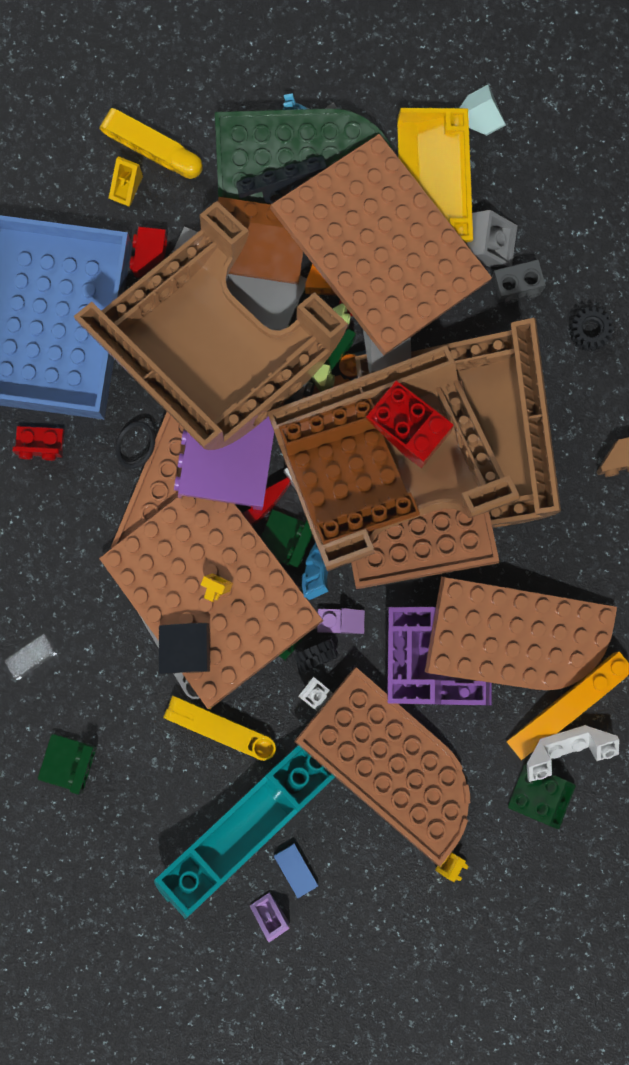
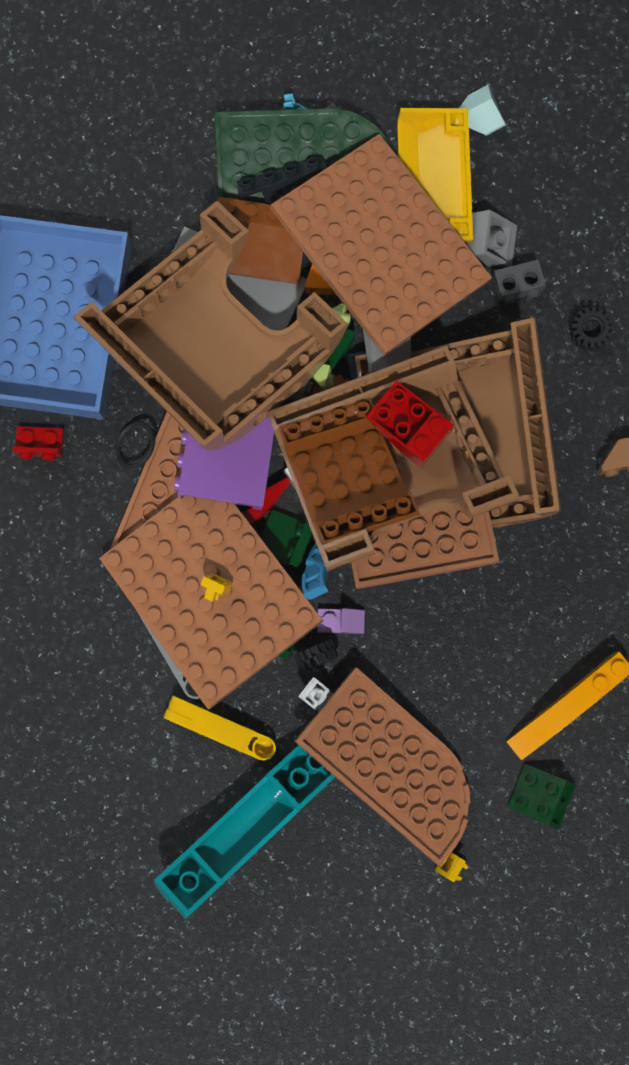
clear slope [5,634,57,680] -> none
dark green bracket [38,734,97,795] -> none
yellow piece [99,108,203,179] -> none
yellow slope [109,156,143,206] -> none
red slope [130,227,168,278] -> none
black slope [159,623,210,674] -> none
lavender slope [250,892,290,942] -> none
medium blue tile [274,843,318,898] -> none
orange tile [339,354,357,378] -> none
medium lavender slope [388,607,492,705] -> none
nougat plate [425,577,617,690] -> none
white slope [527,725,619,782] -> none

